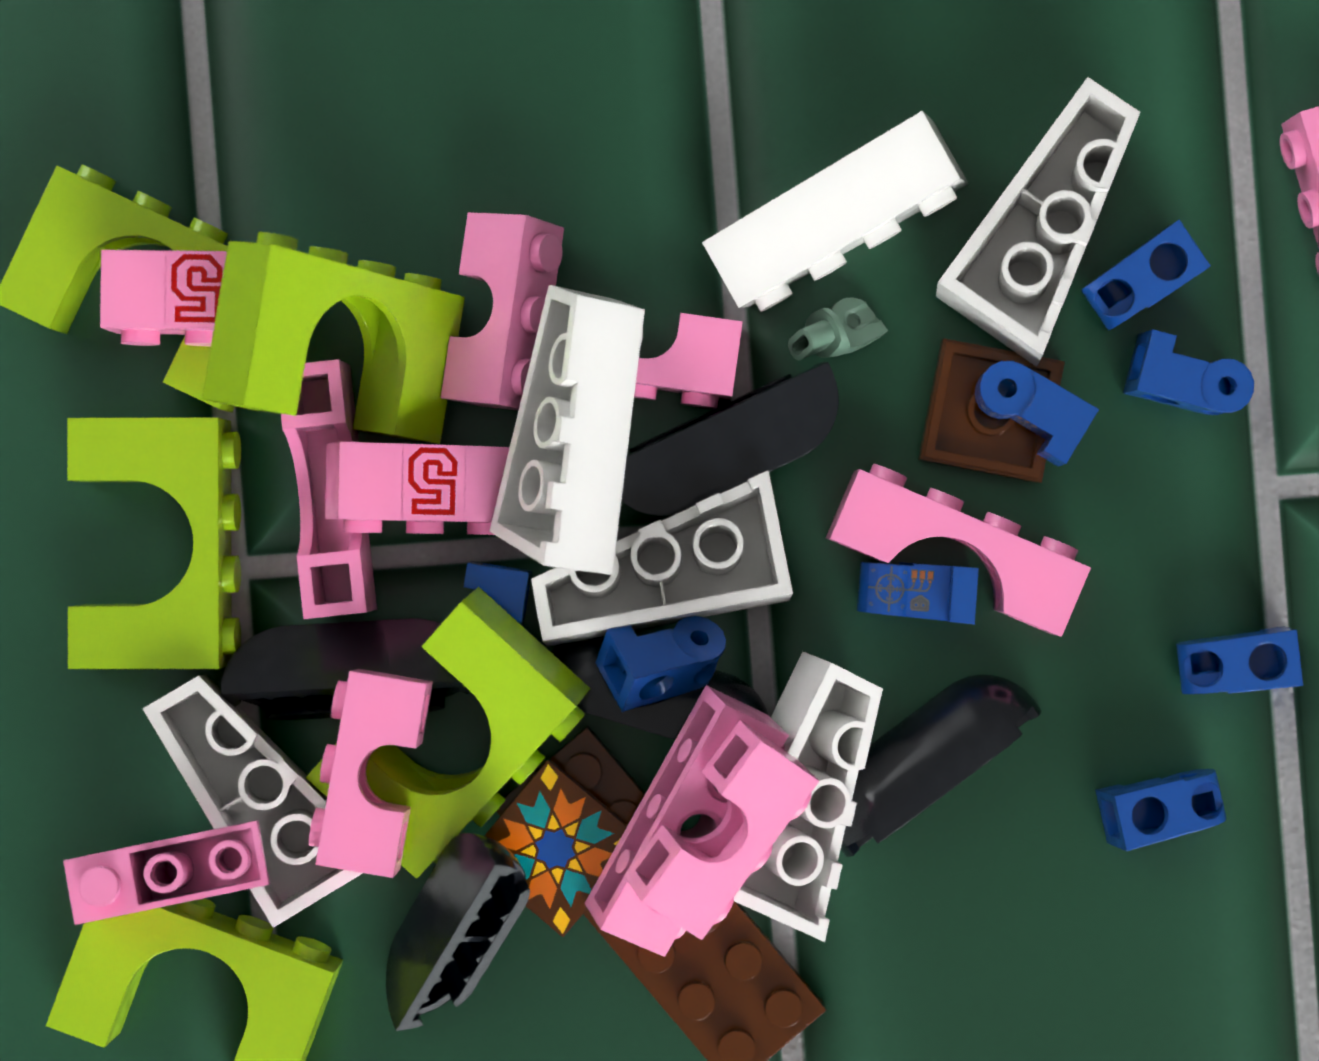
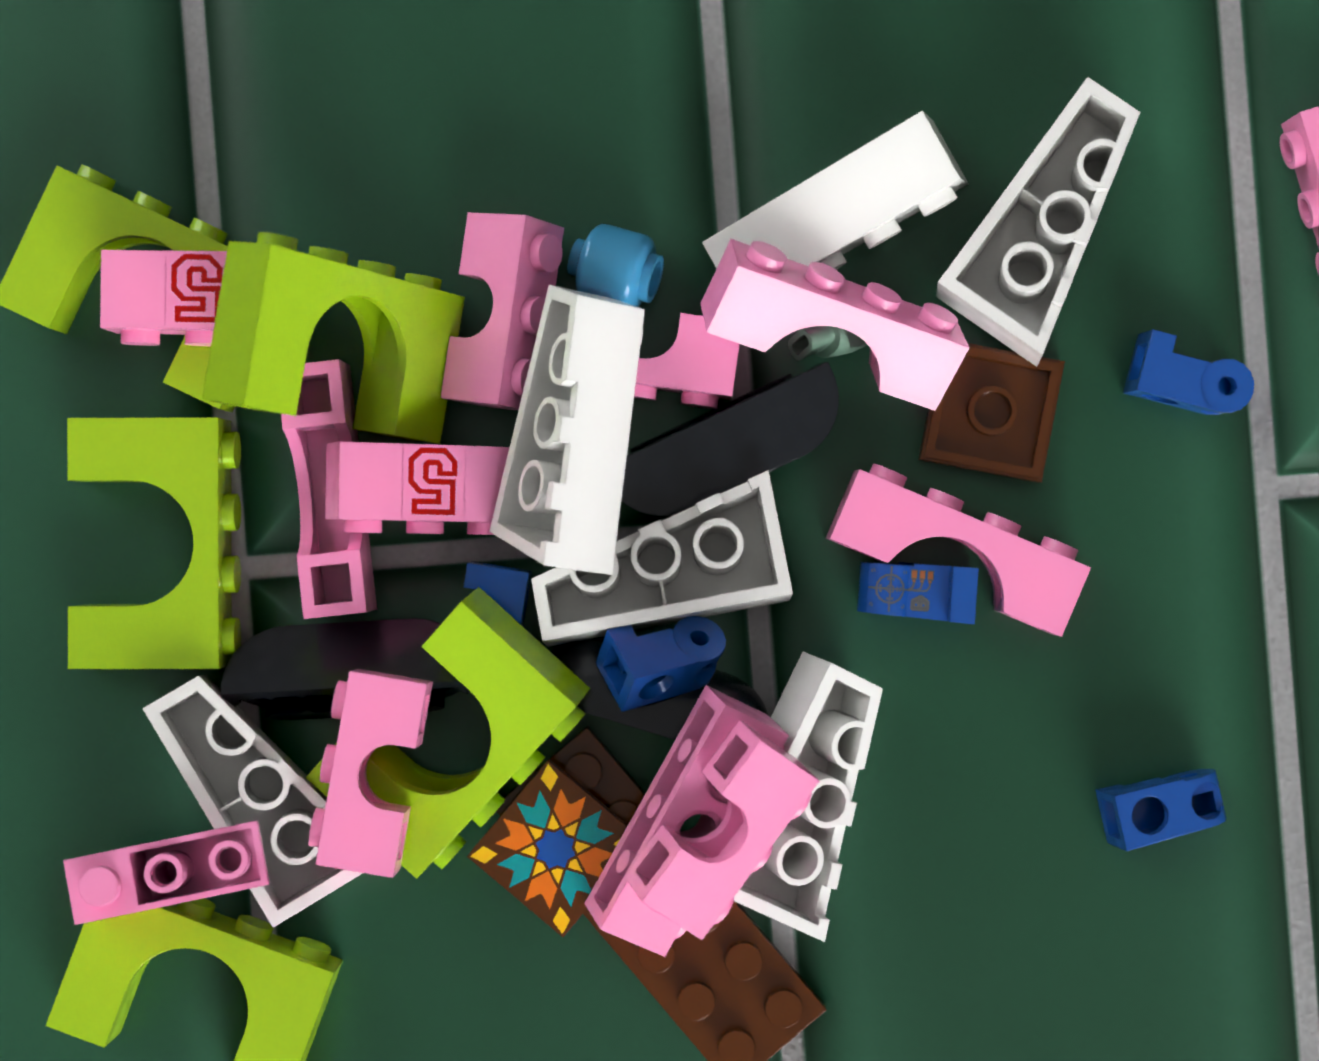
black brick [386,833,530,1031] -> none
black brick [841,675,1041,857] -> none
blue leg [975,361,1099,467] -> none
blue leg [1081,220,1211,331] -> none
blue leg [1176,626,1303,694] -> none
none -> dark azure head [567,224,664,307]
none -> arch [700,239,969,411]

